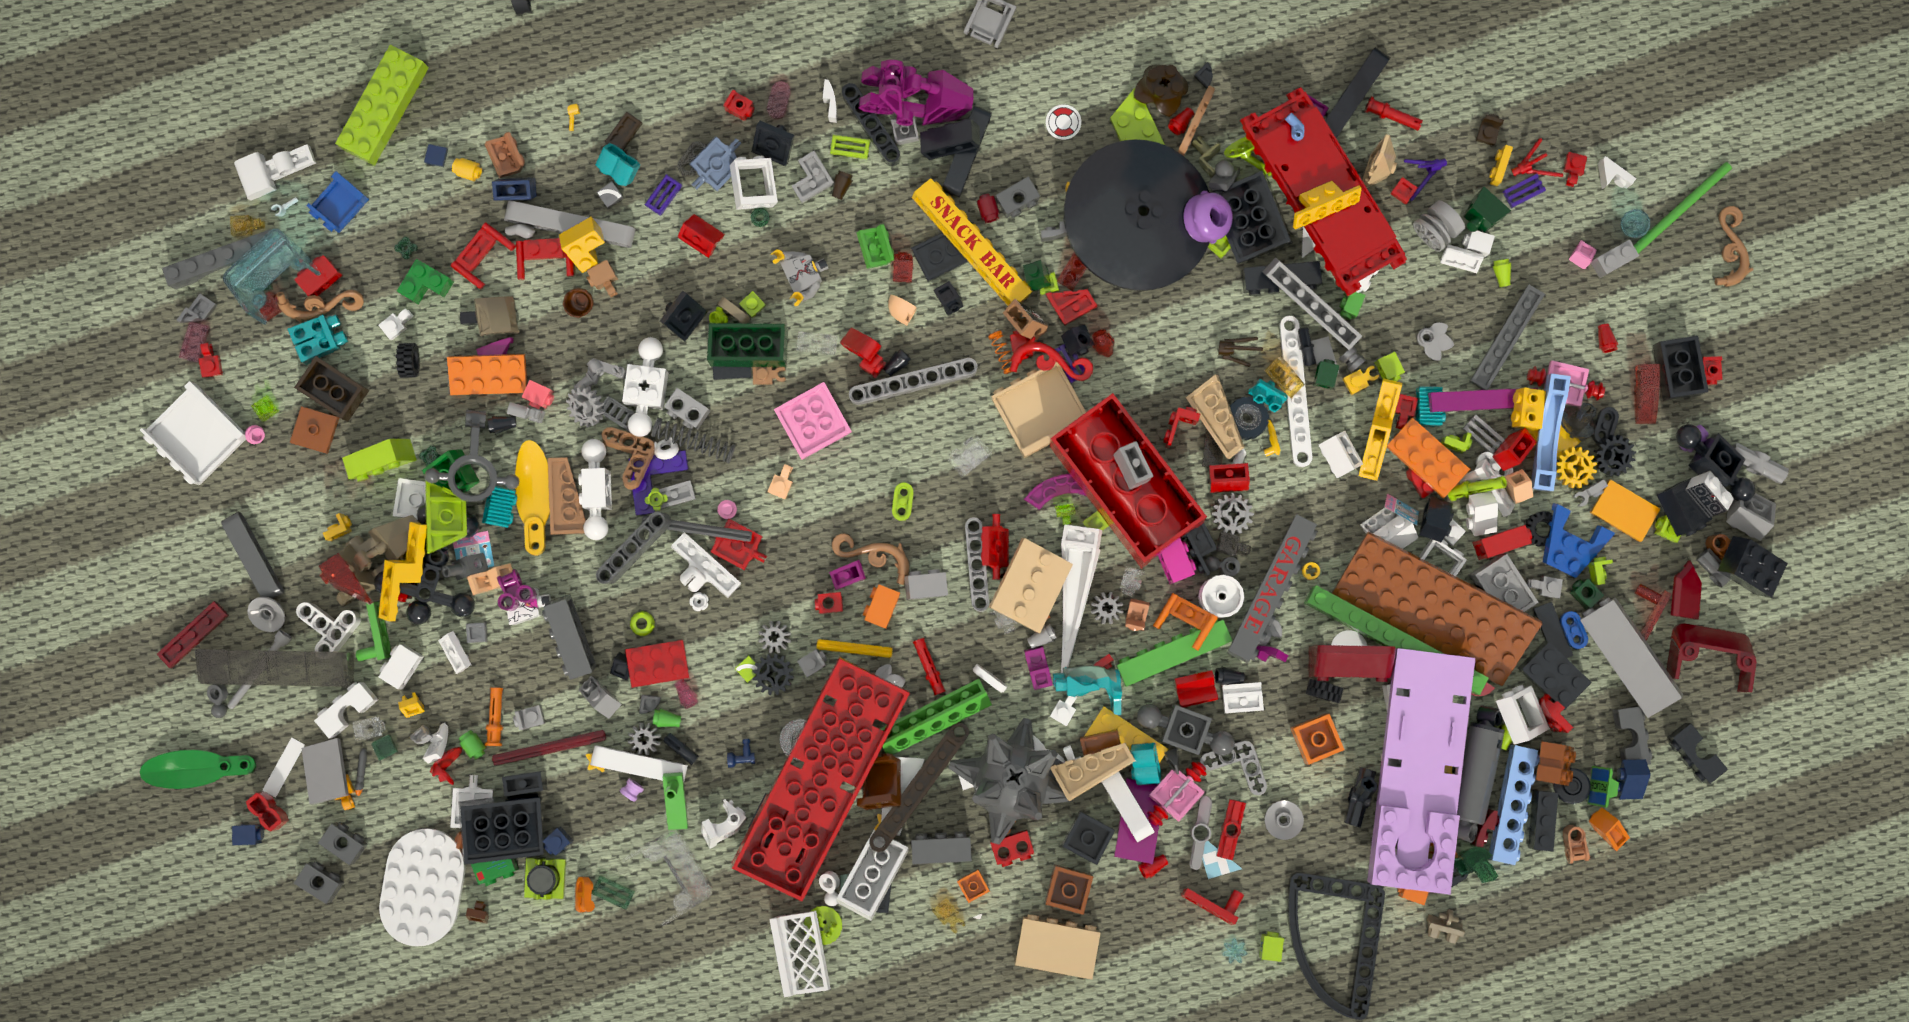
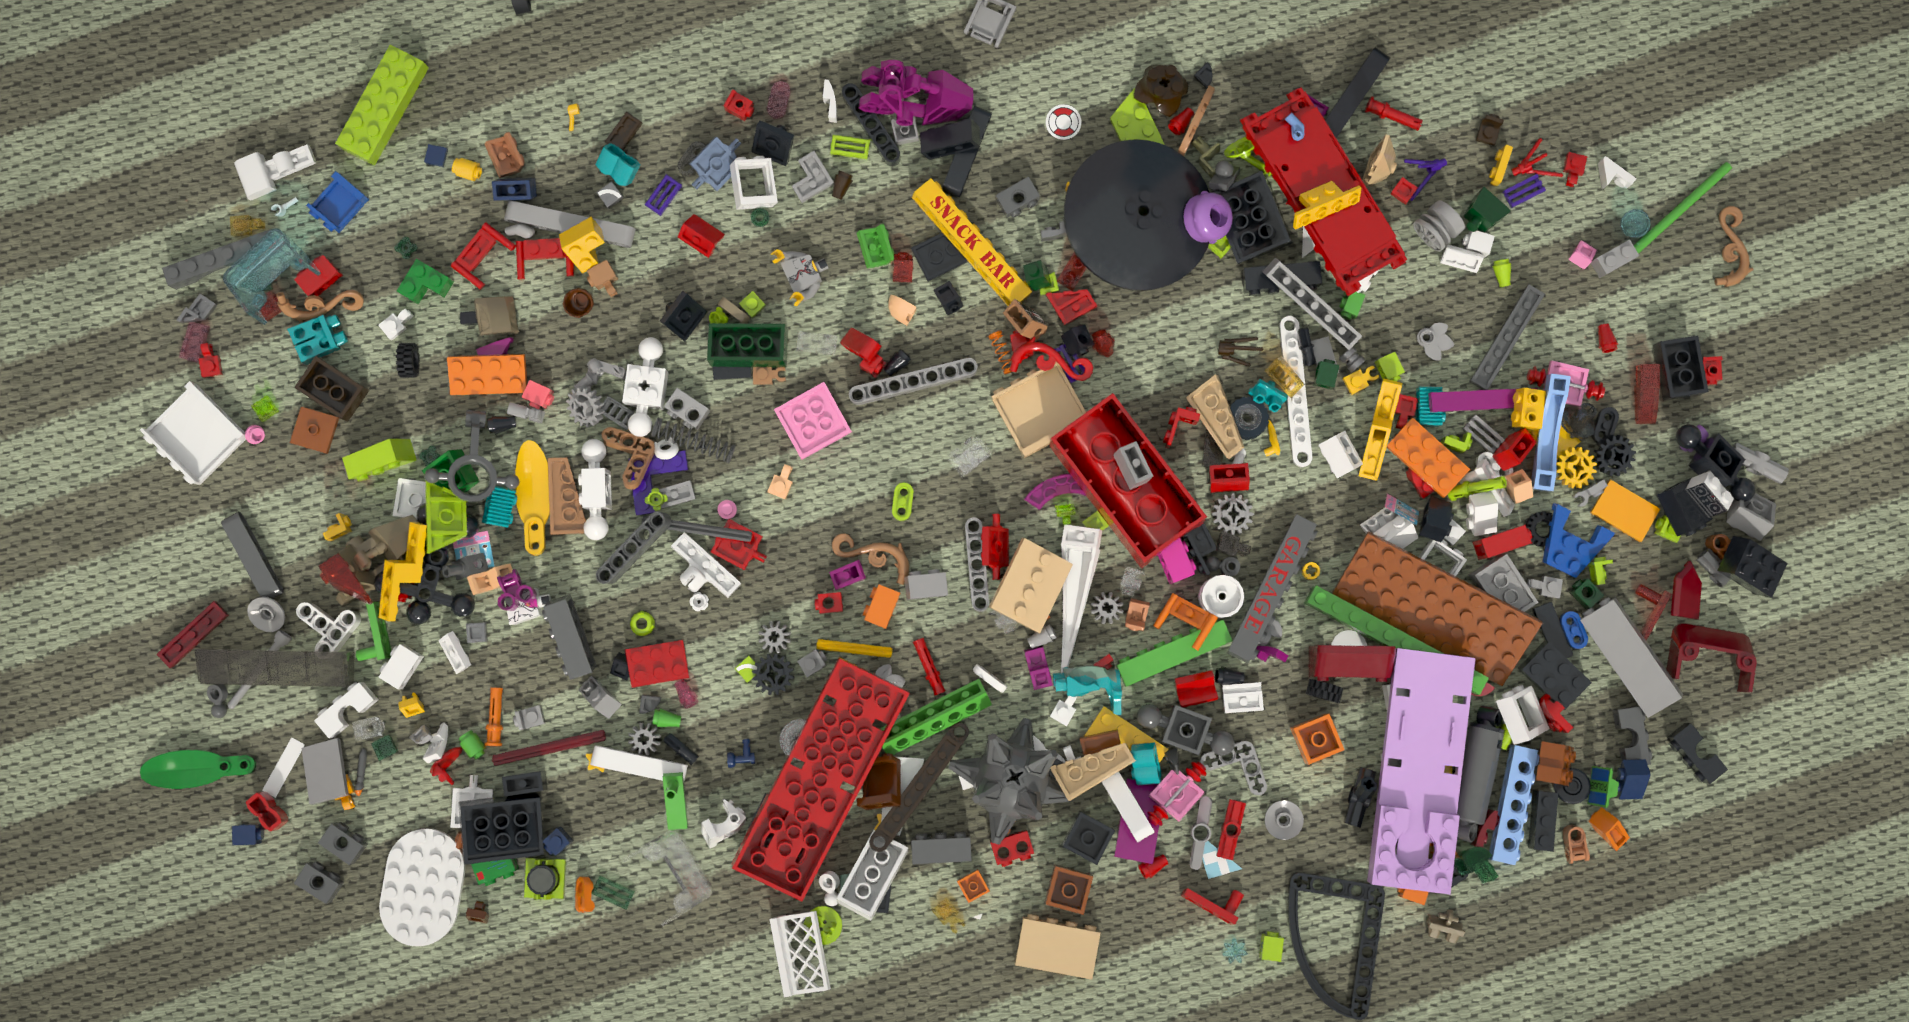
lavender wheel [620,778,644,802] -> none
dark red brick [977,194,1000,223] -> none

